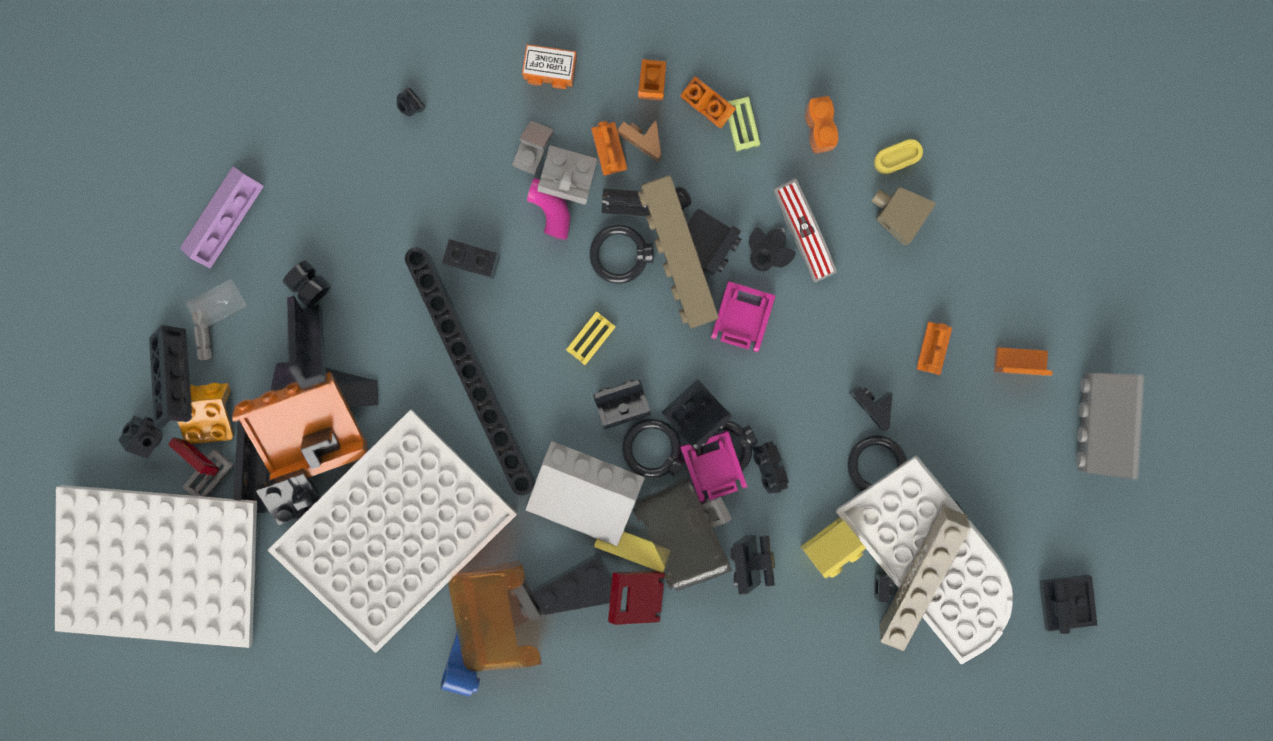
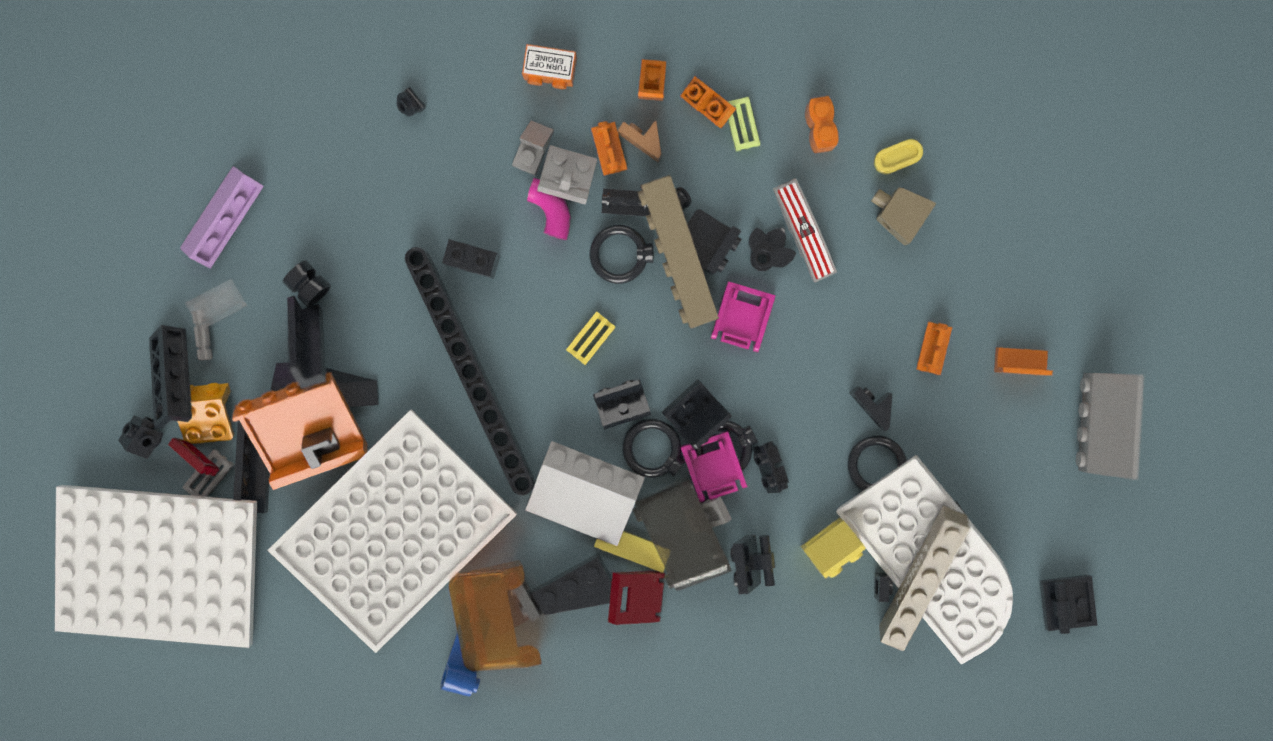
black hinge [256,468,321,525] -> none

